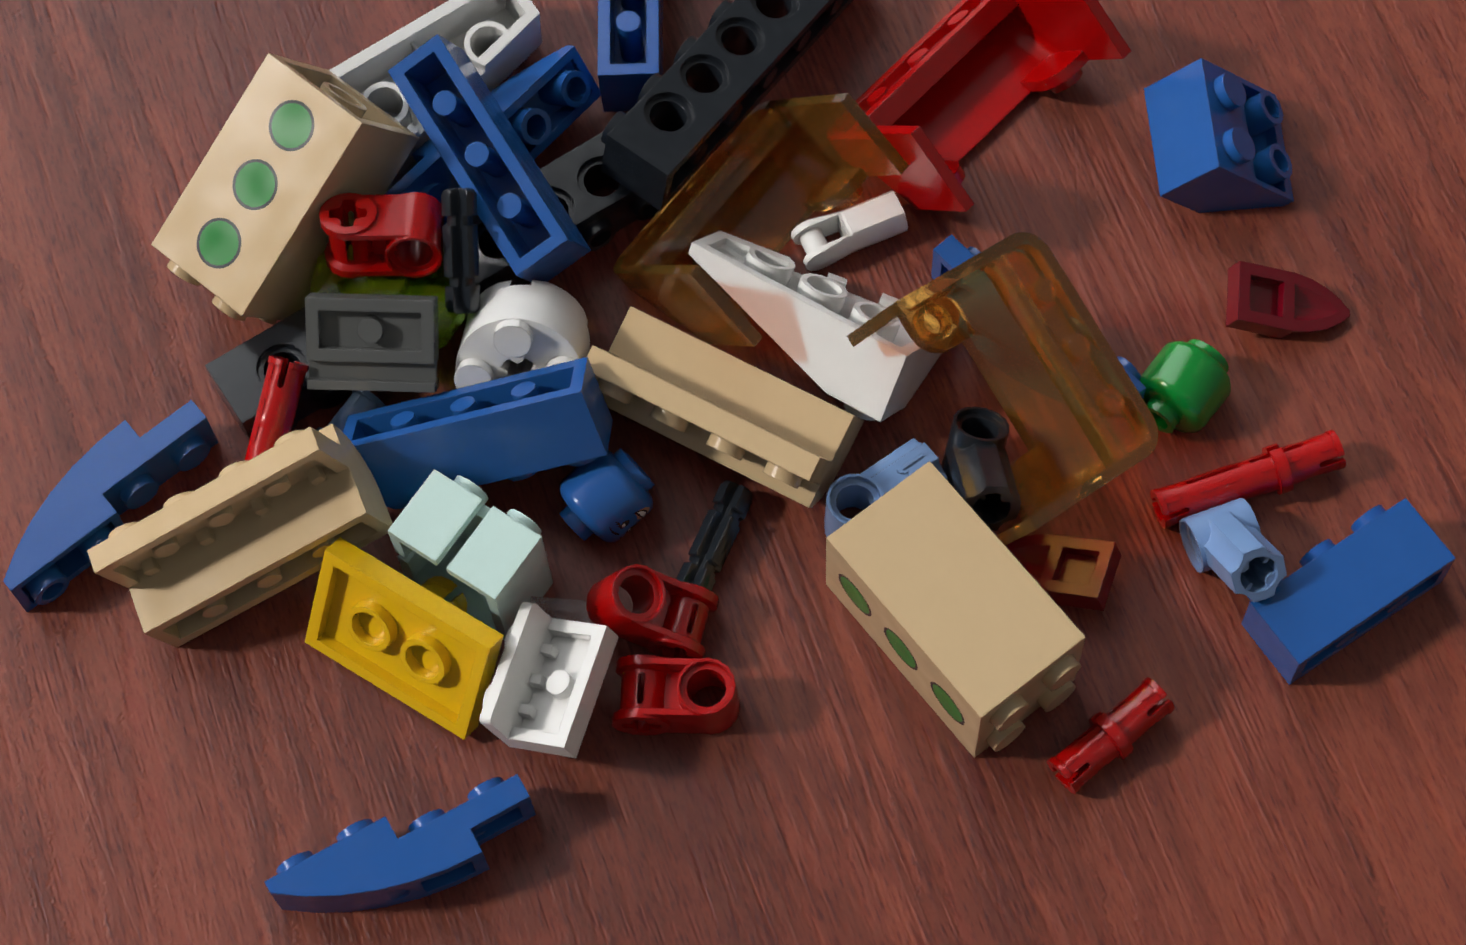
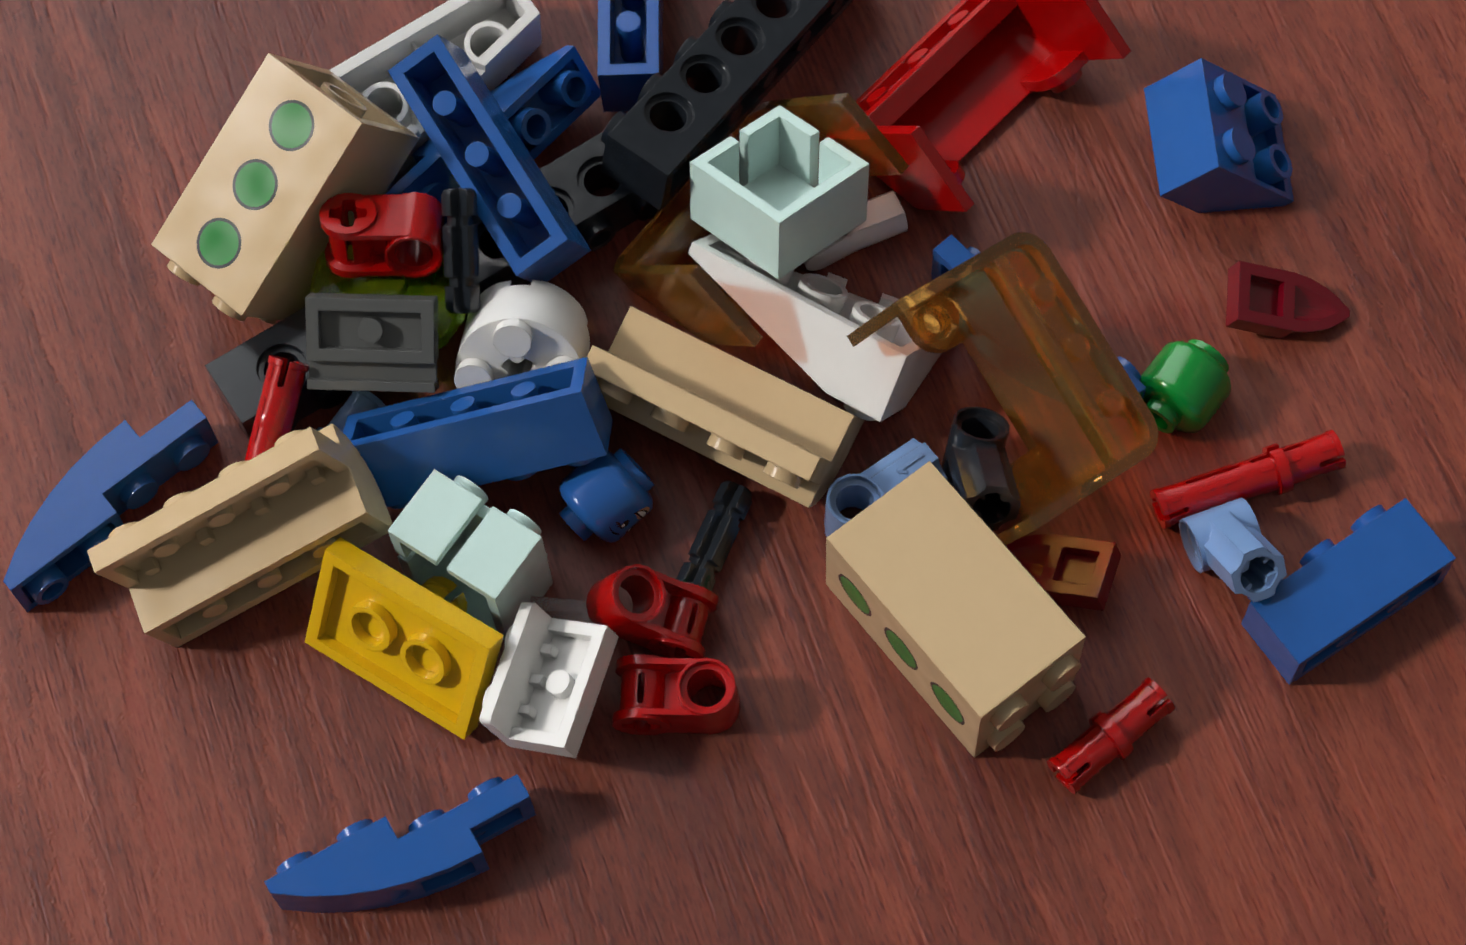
none -> light aqua piece [690,105,869,280]

